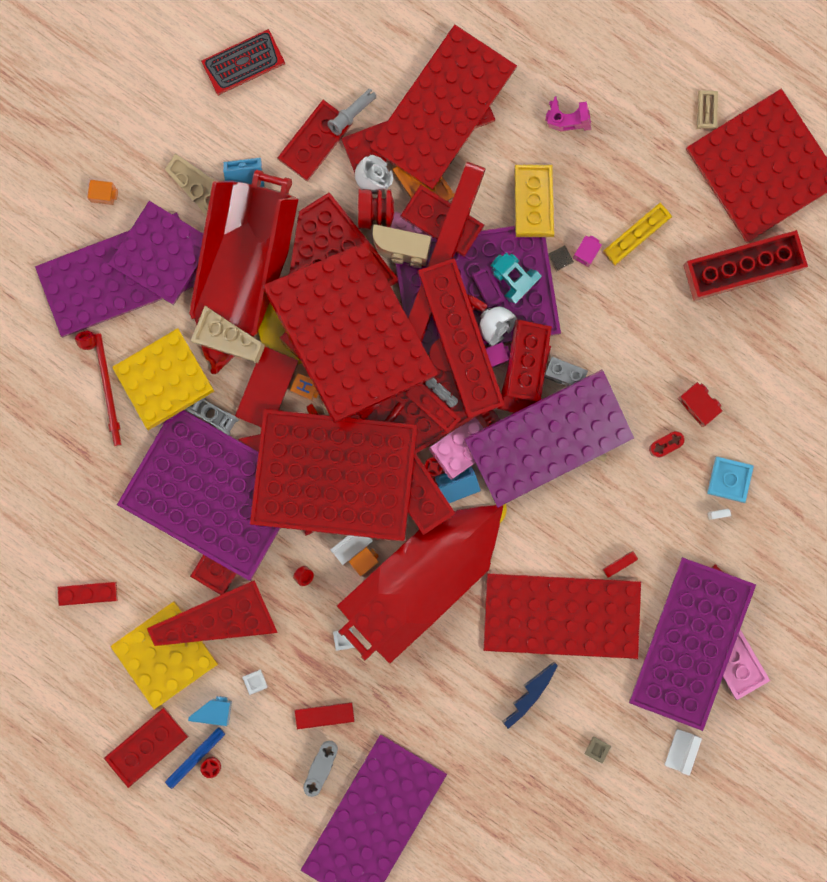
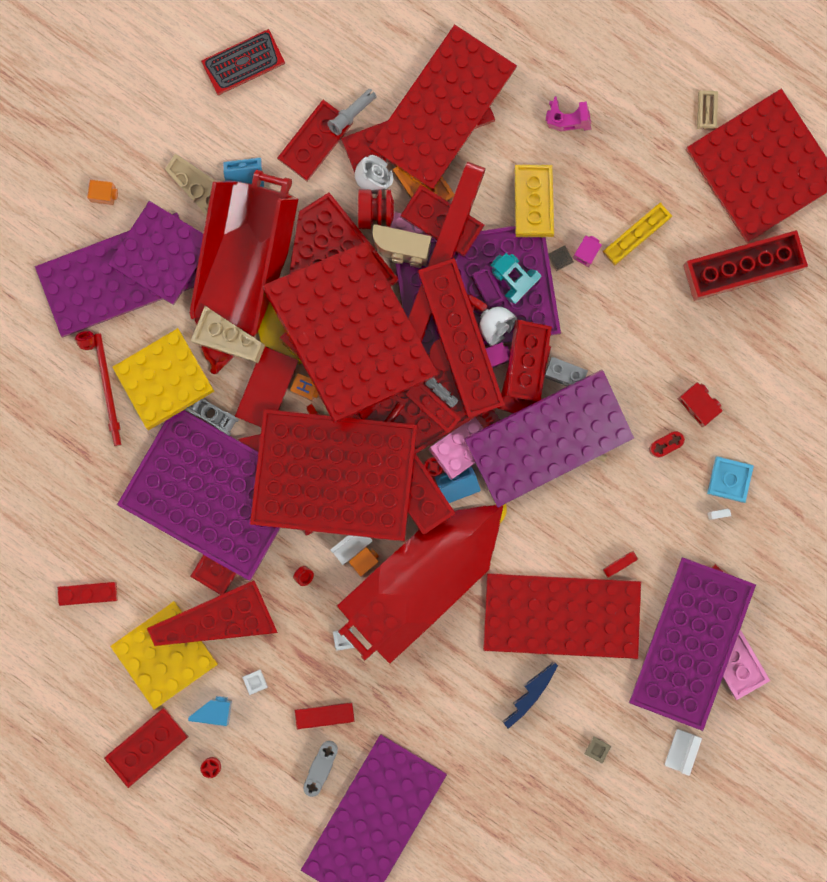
blue axle [165,727,225,789] -> none

